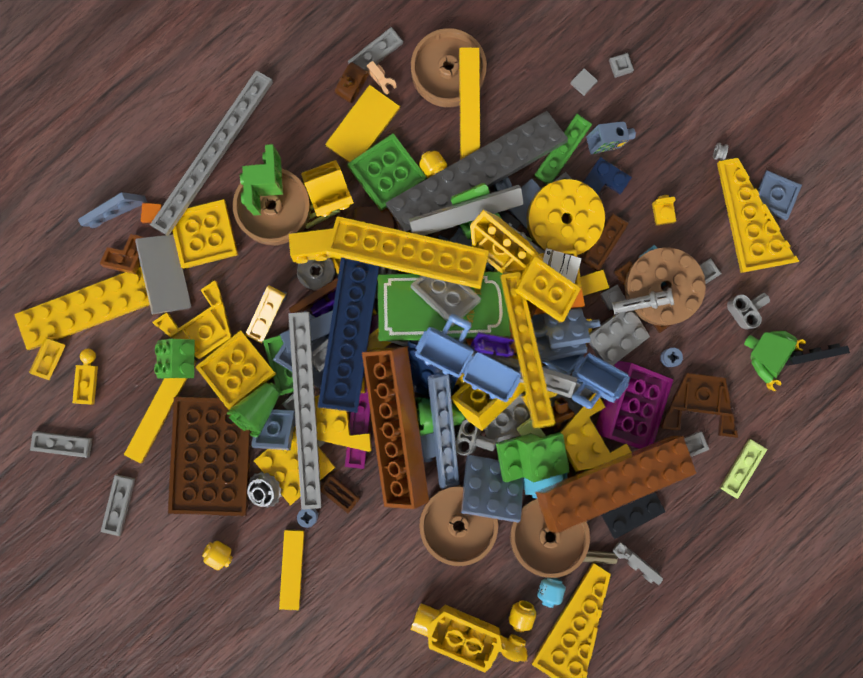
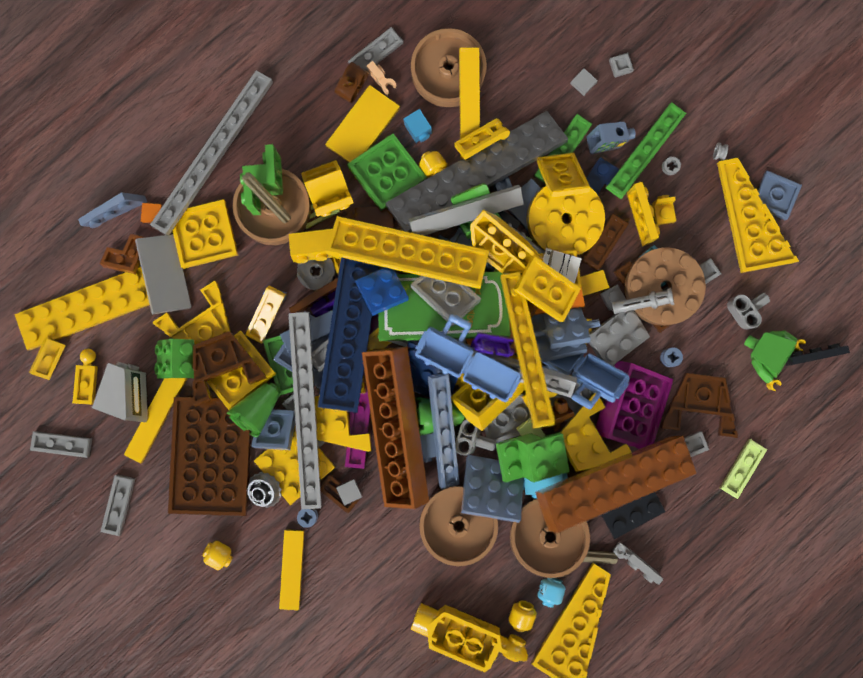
none -> light grey slope [92,361,148,422]
none -> reddish brown wing [192,331,267,407]
none -> dark tan axle [242,172,291,223]
none -> light grey tile [336,479,363,505]
none -> blue plate [356,267,408,316]
none -> dark azure brick [404,109,432,143]
none -> yellow plate [454,119,510,160]
none -> yellow tile [537,153,590,198]
none -> bright green tile [606,102,686,199]
none -> yellow plate [627,182,660,247]
none -> light grey bush [662,157,681,175]

